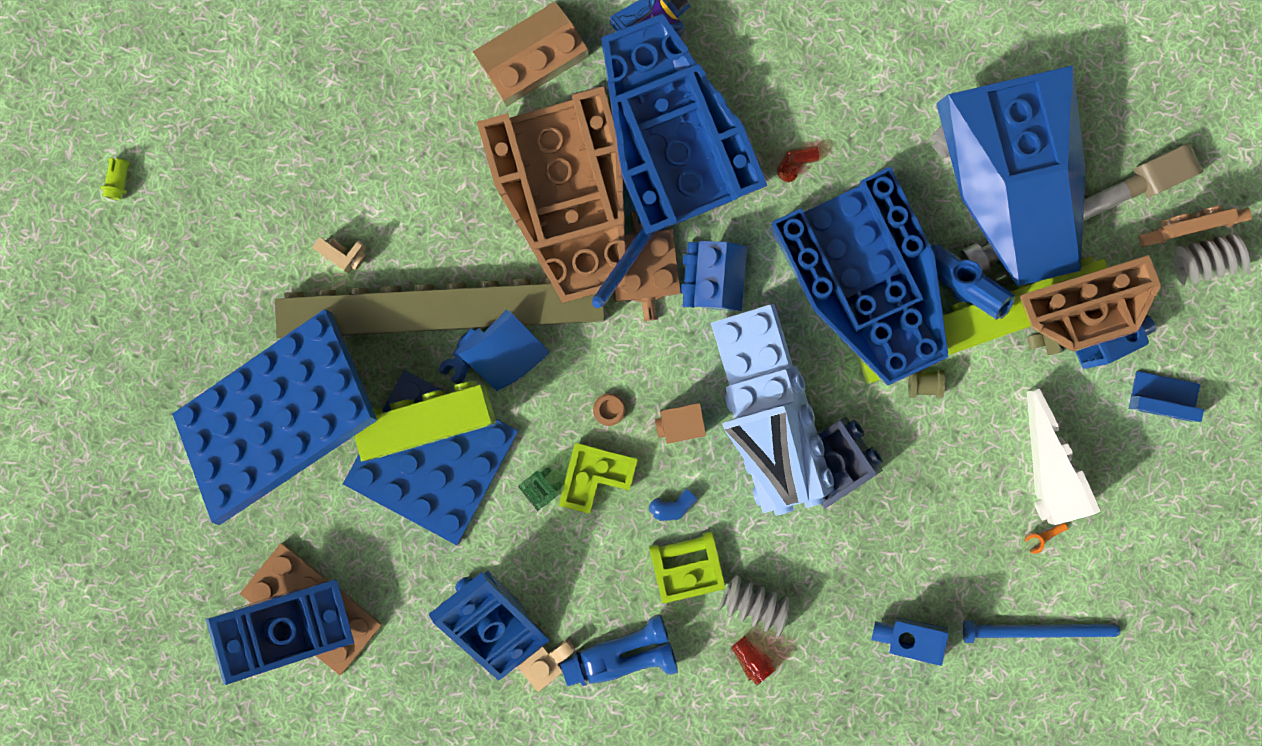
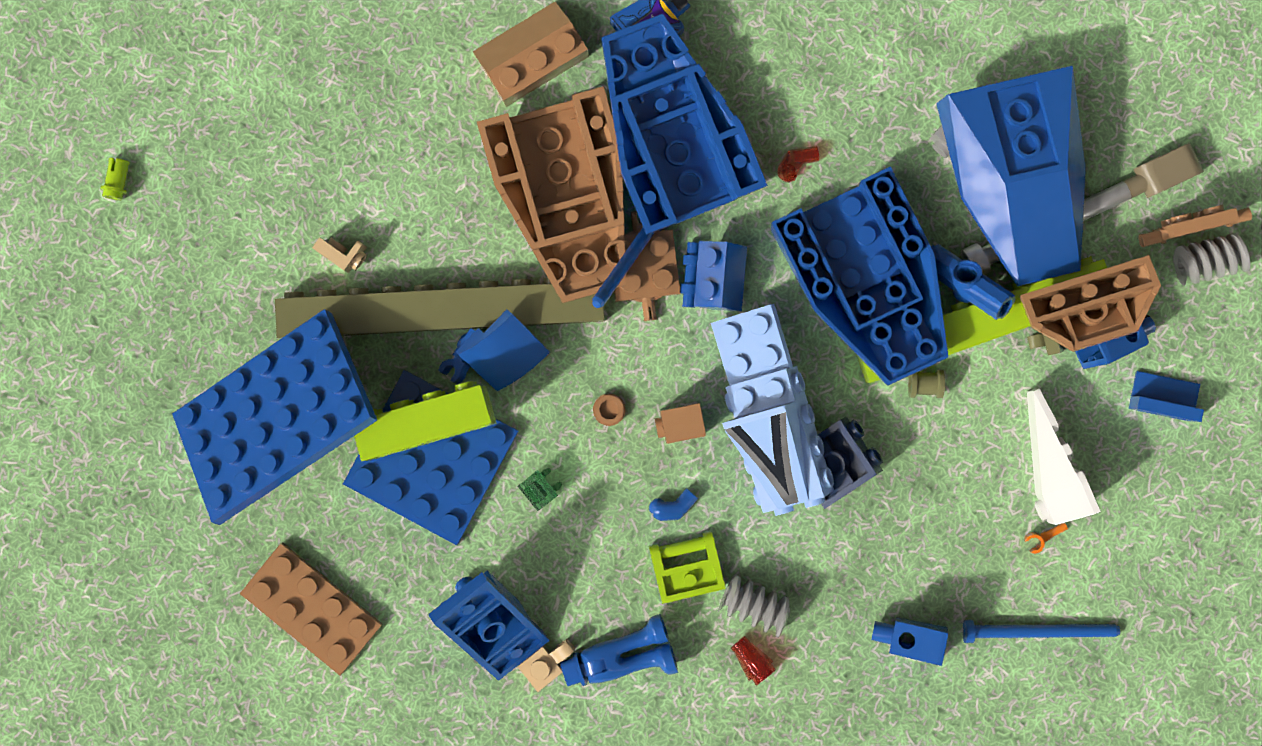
blue brick [206,579,354,685] -> none
lime plate [558,442,638,514] -> none

